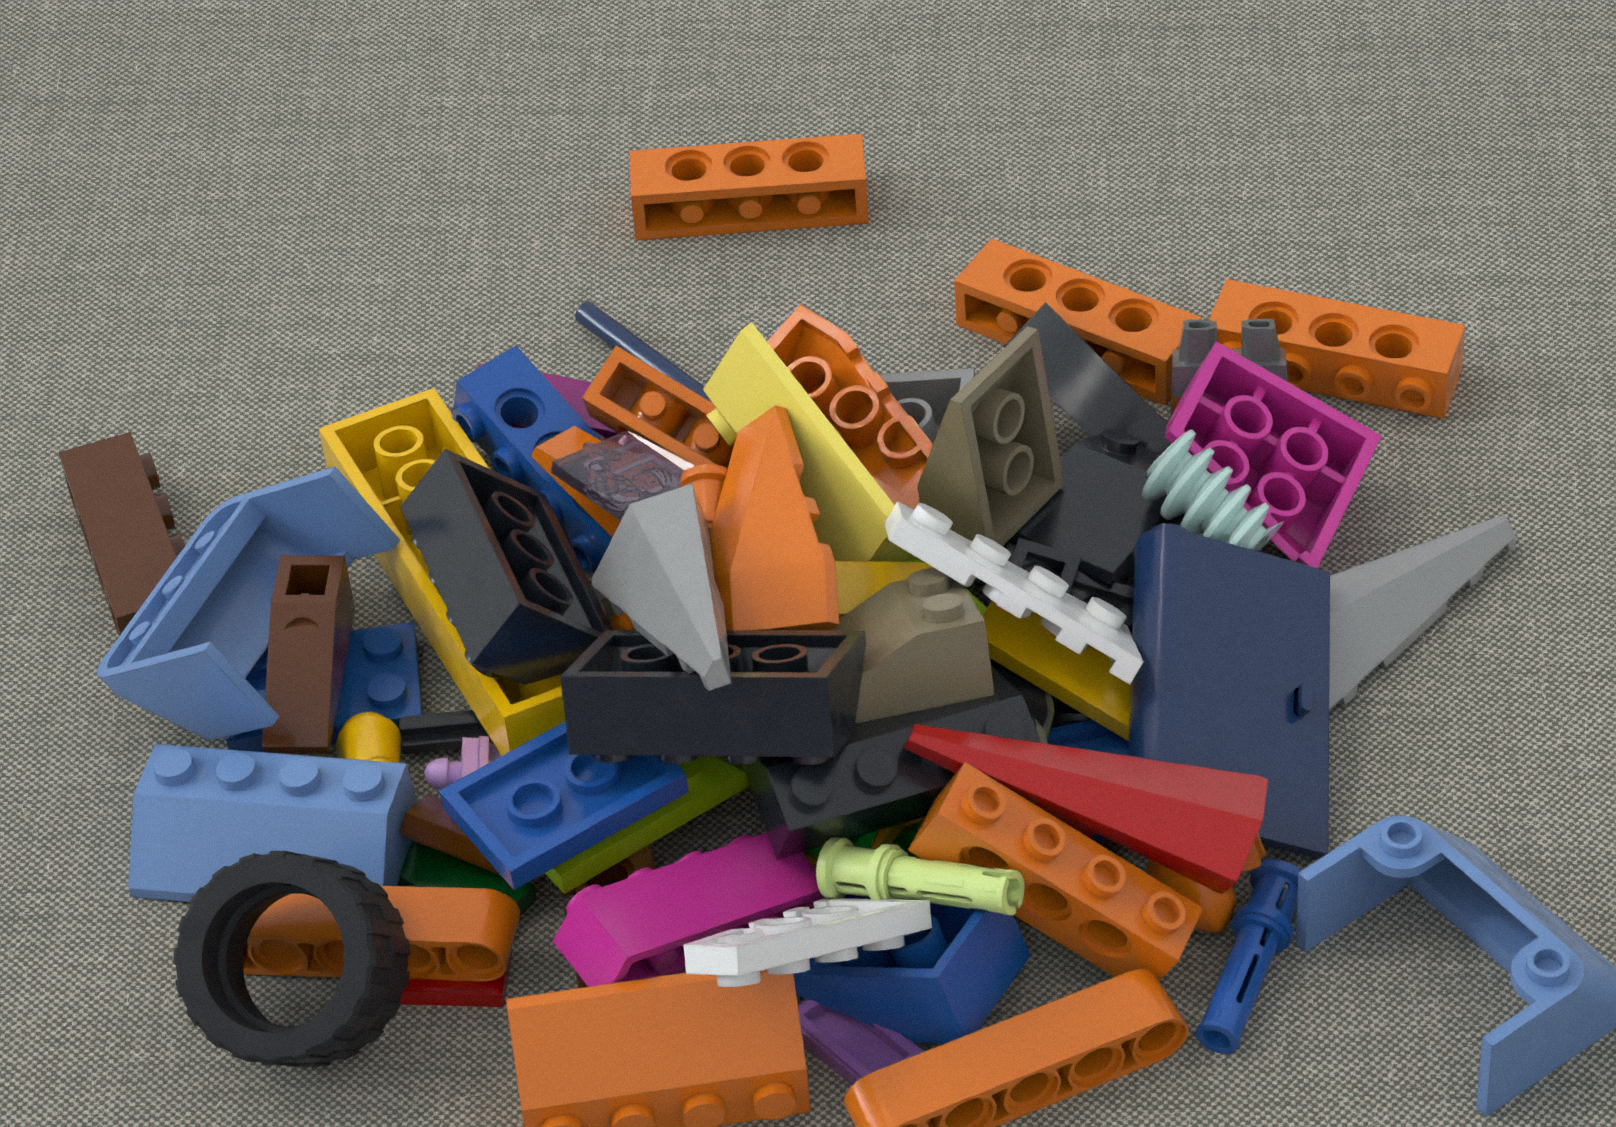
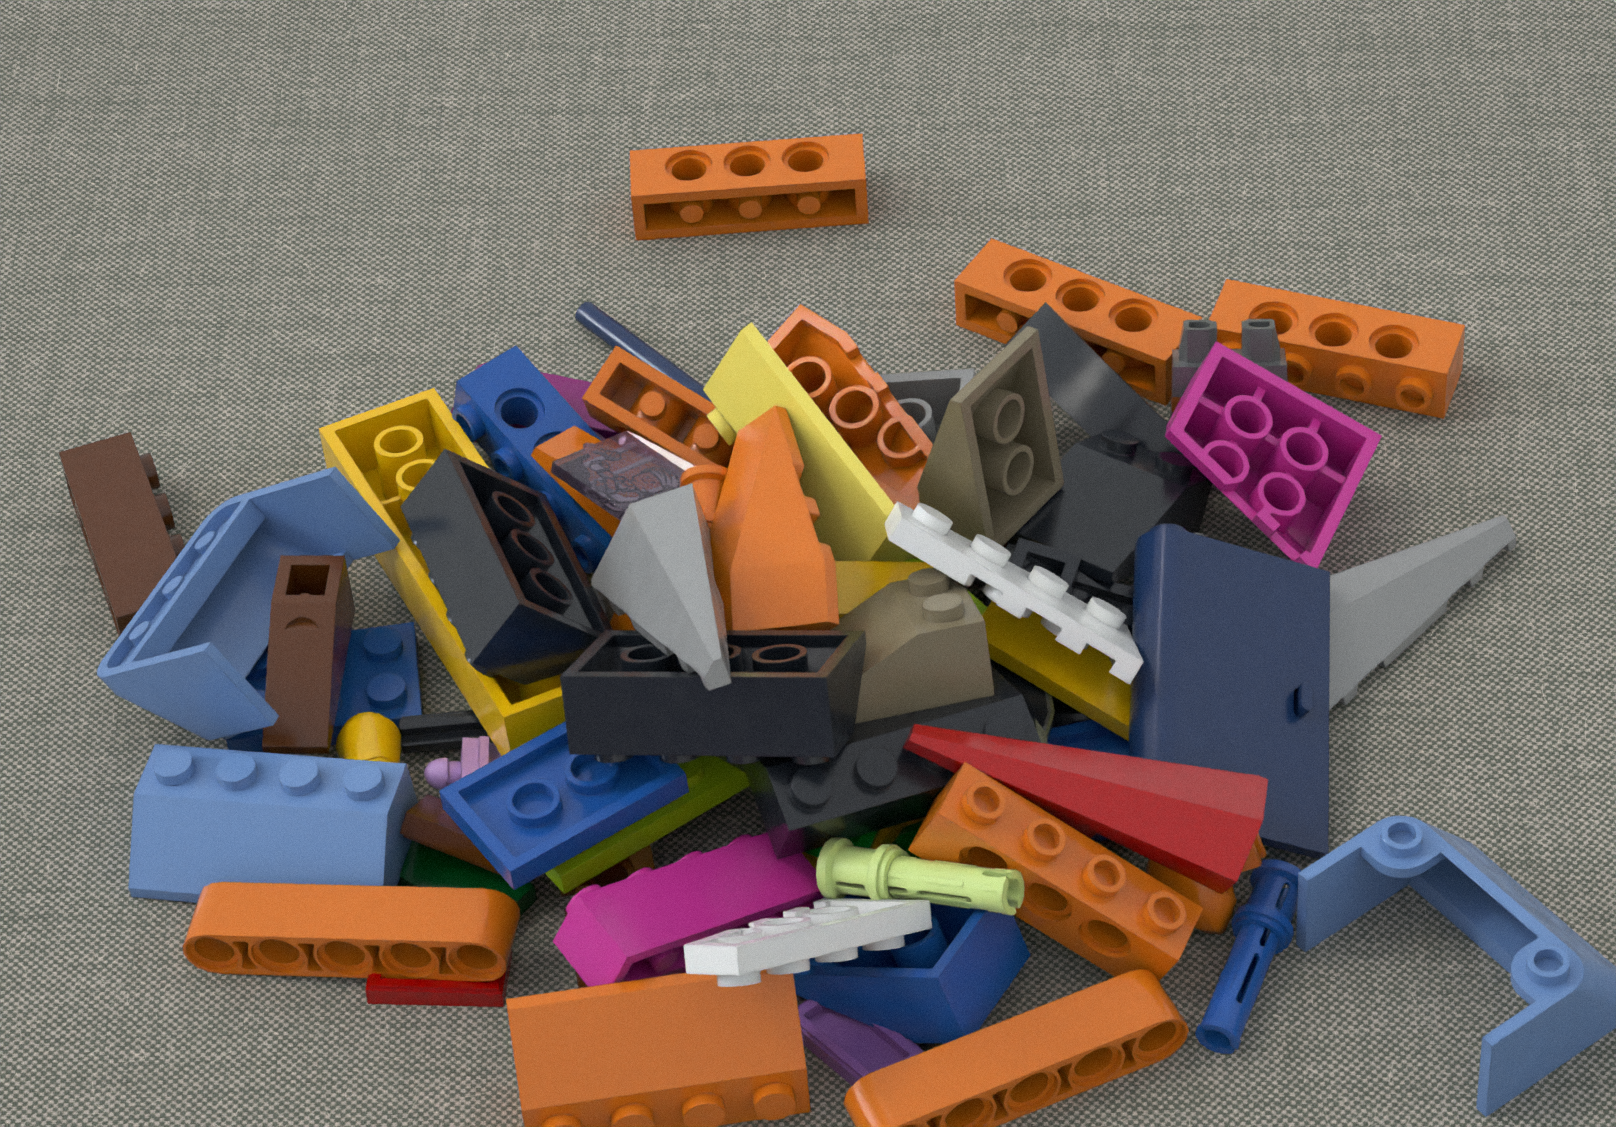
black tyre [173,851,411,1067] -> none
light aqua piece [1142,429,1284,552] -> none

